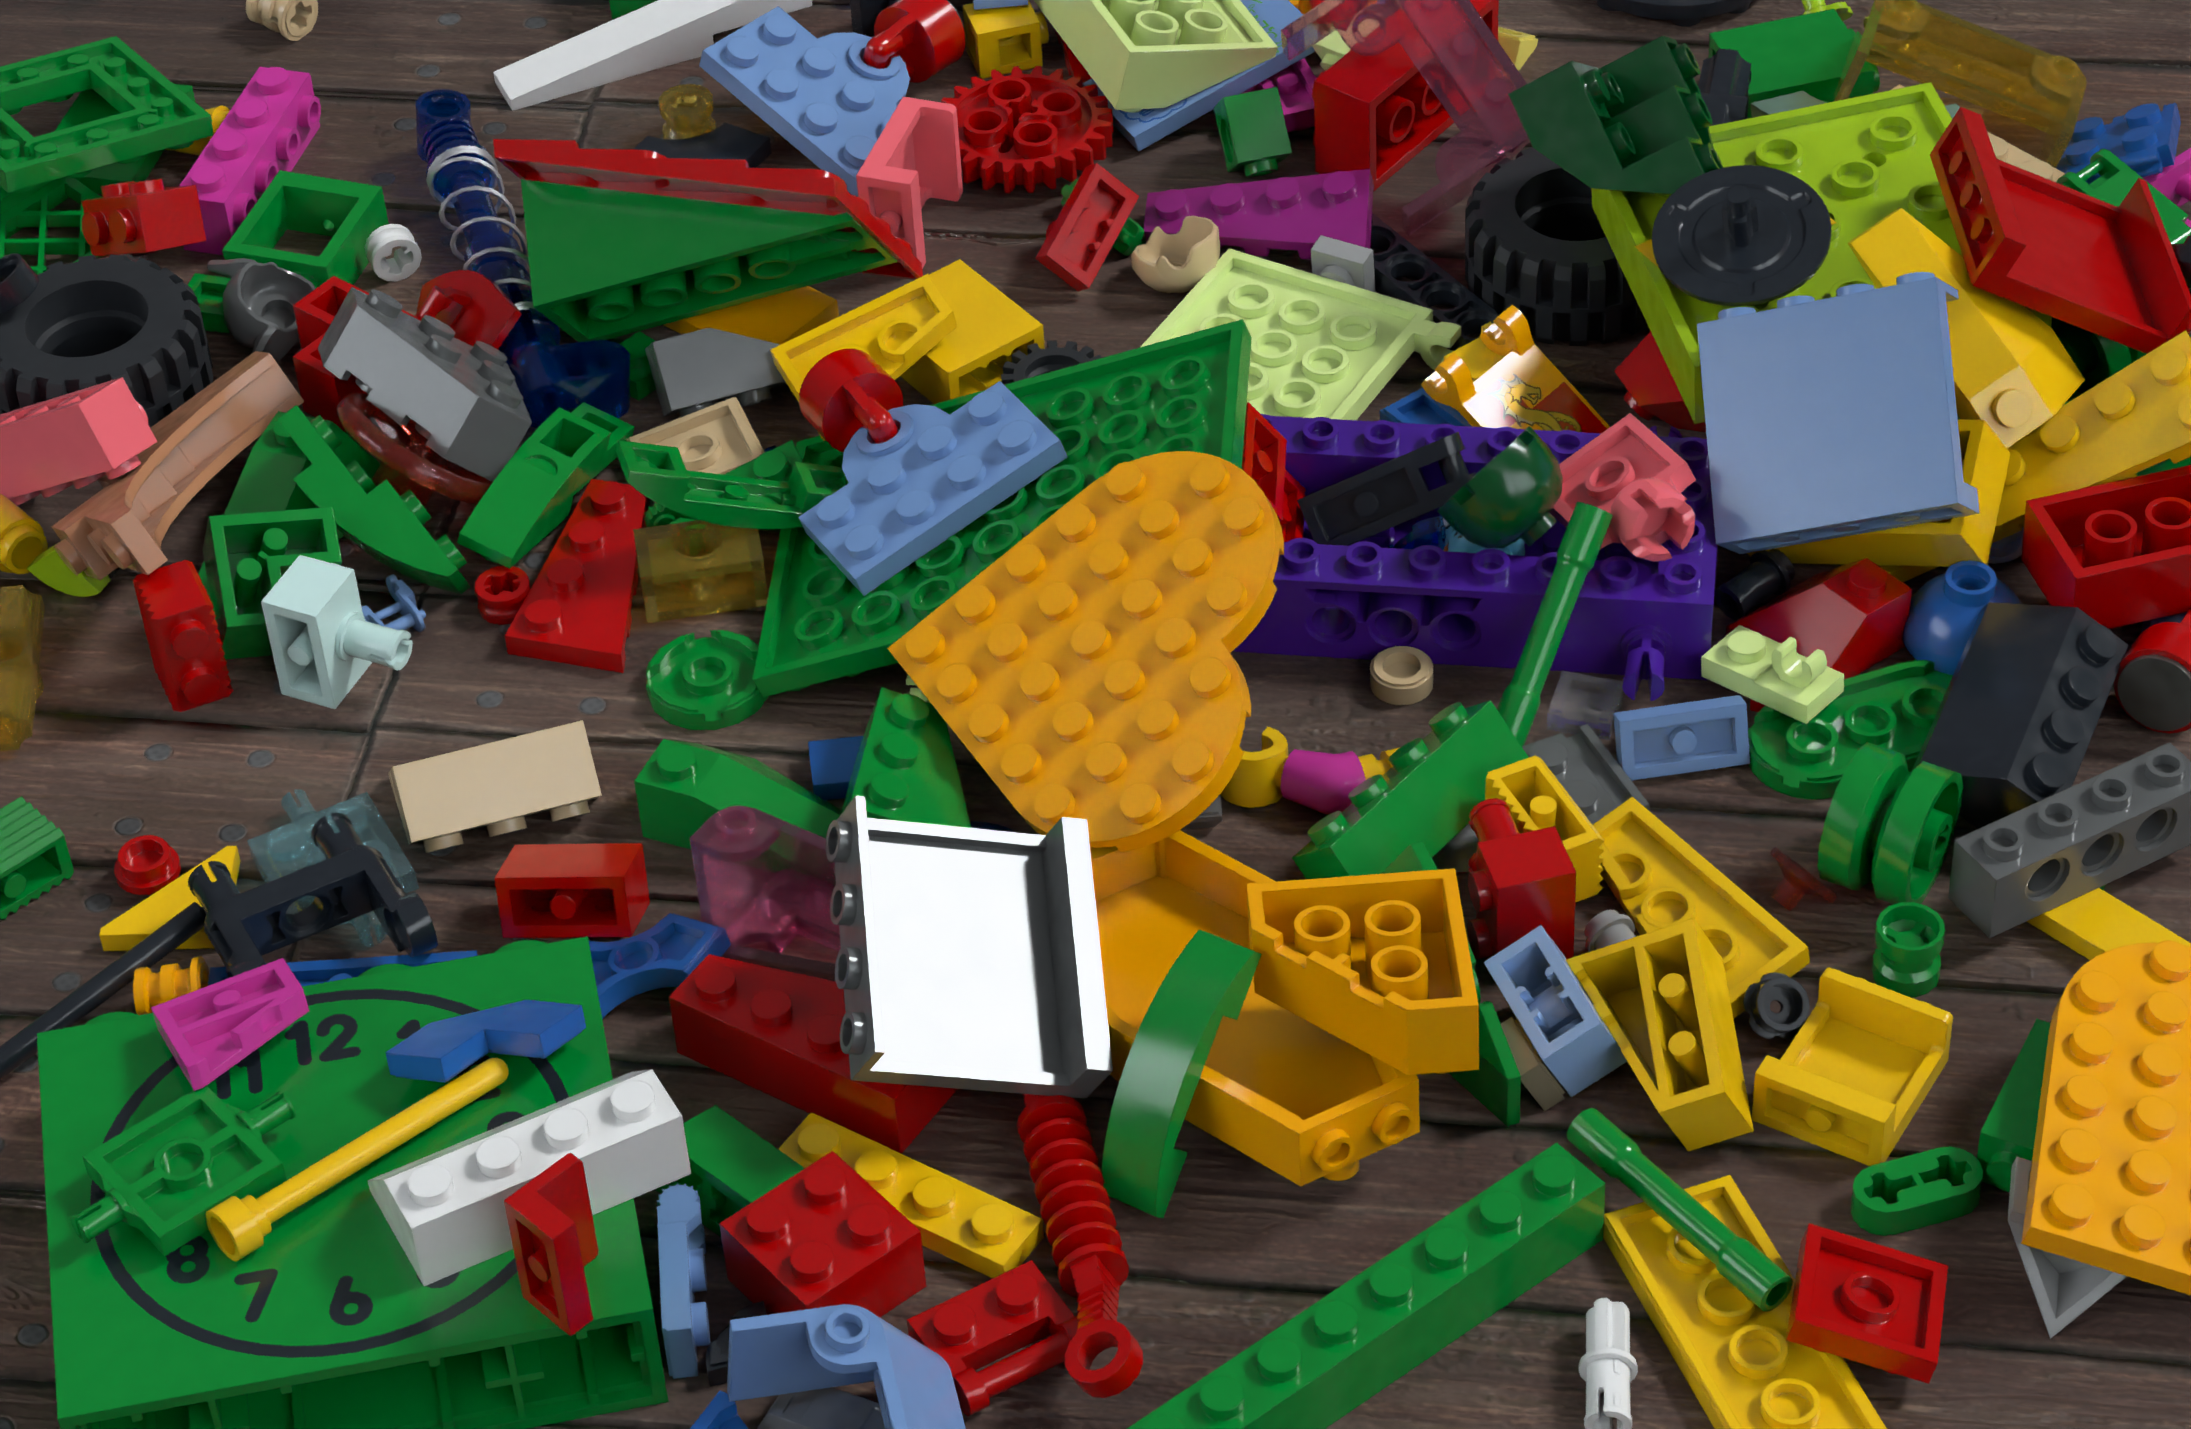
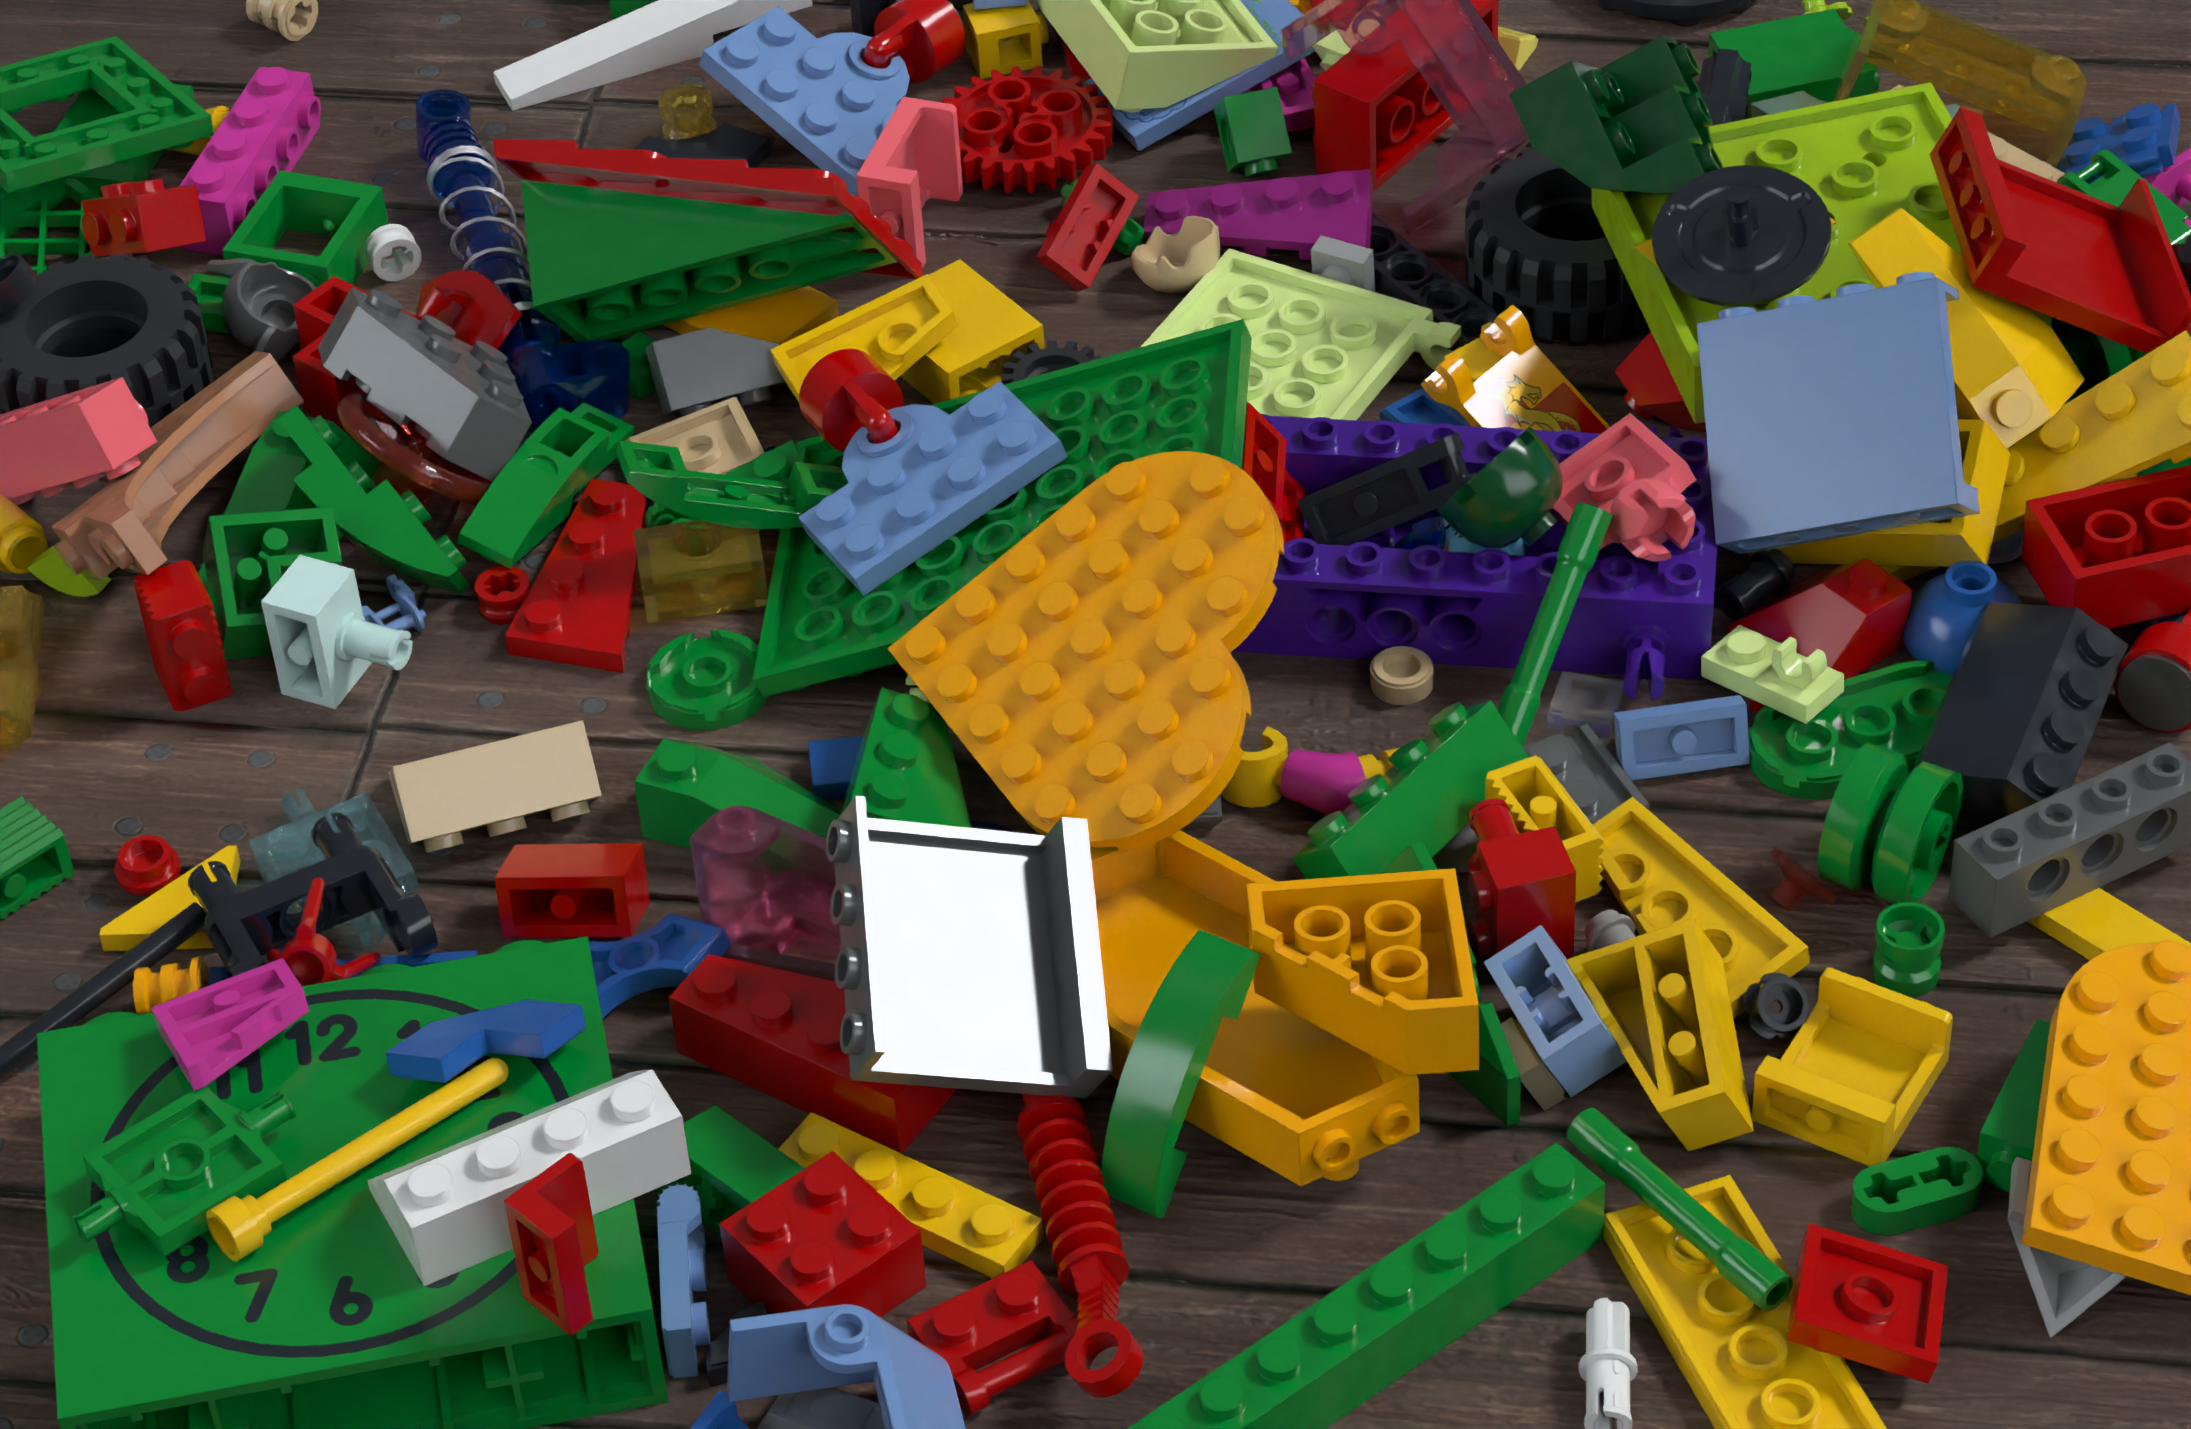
none -> red plant [267,877,381,986]

